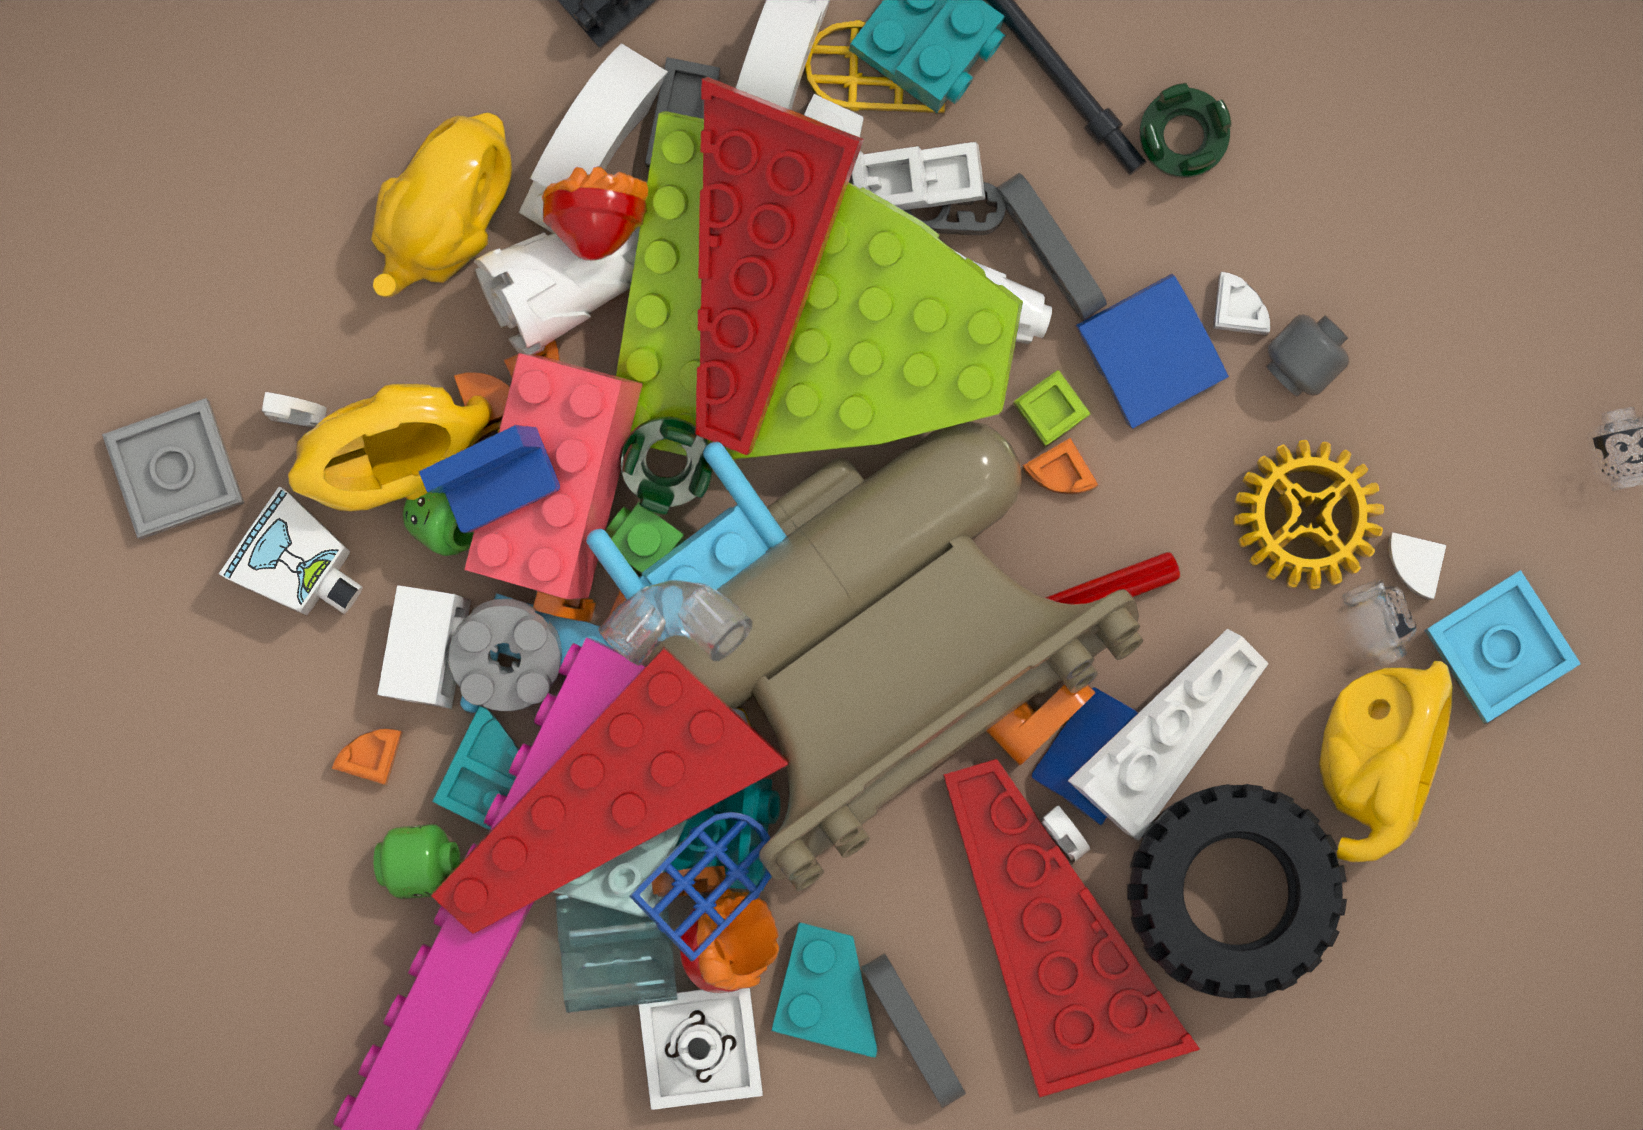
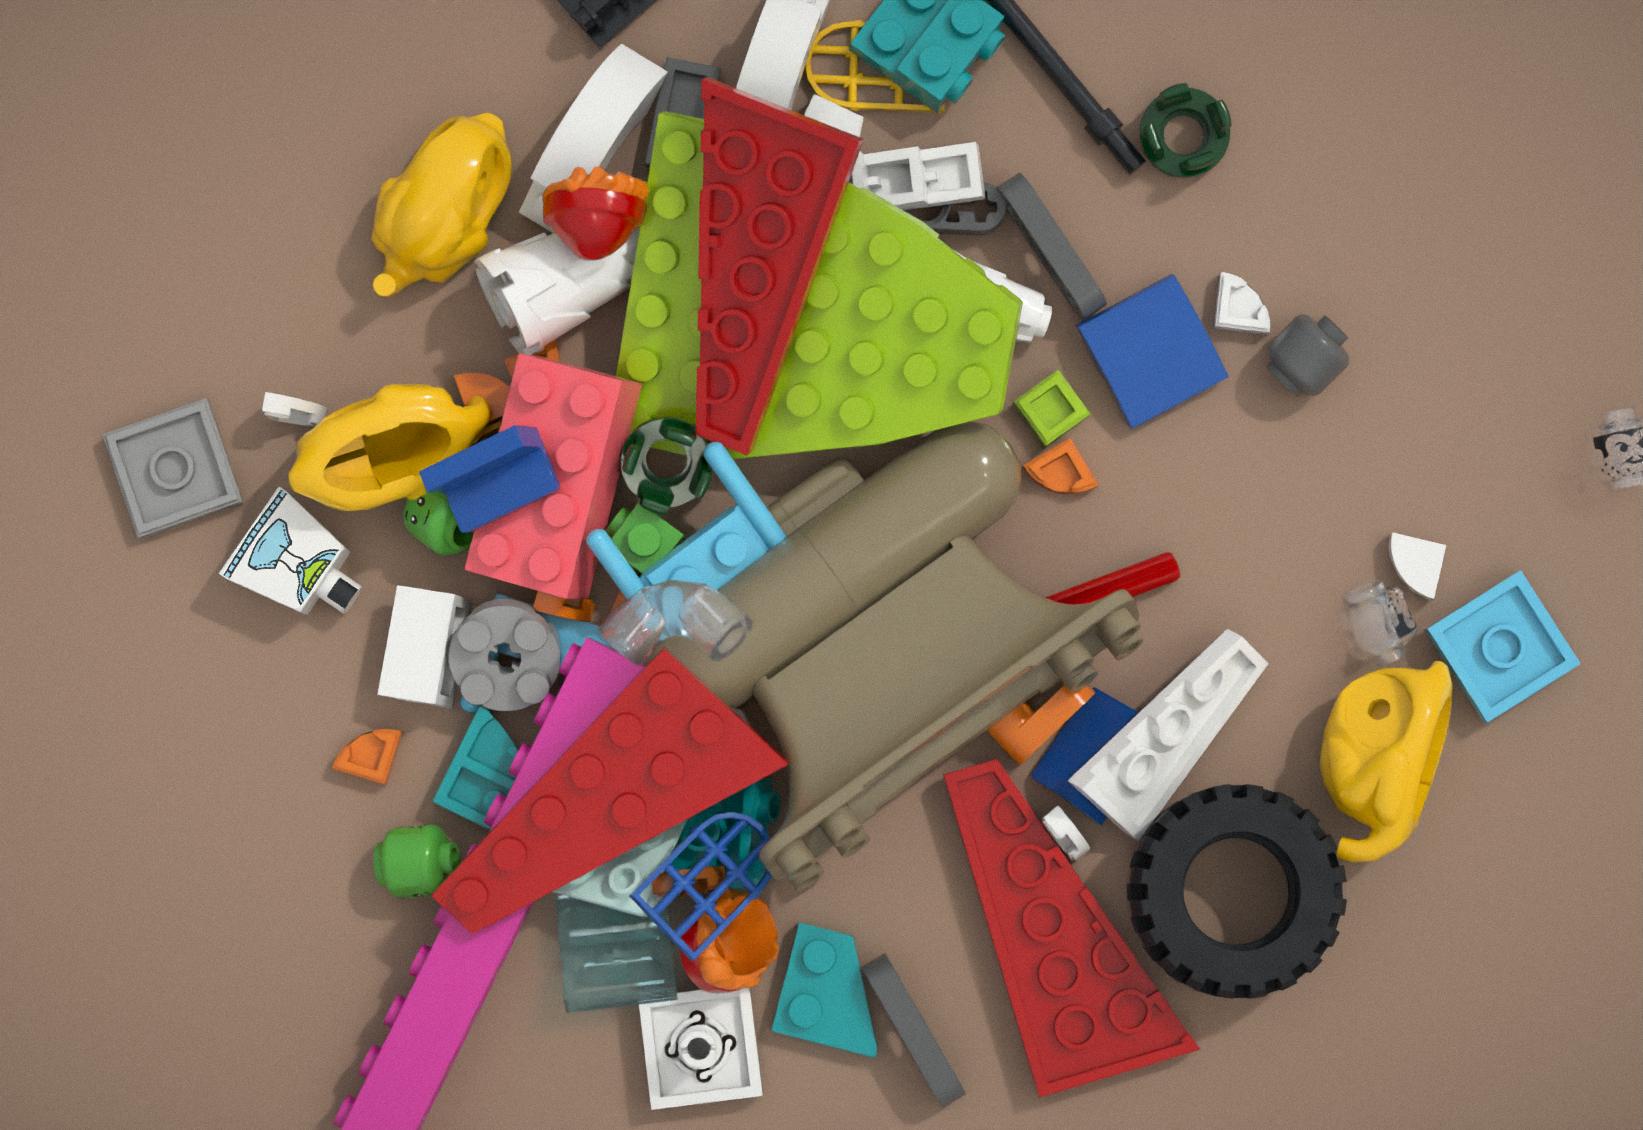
yellow gear [1233,440,1384,590] -> none

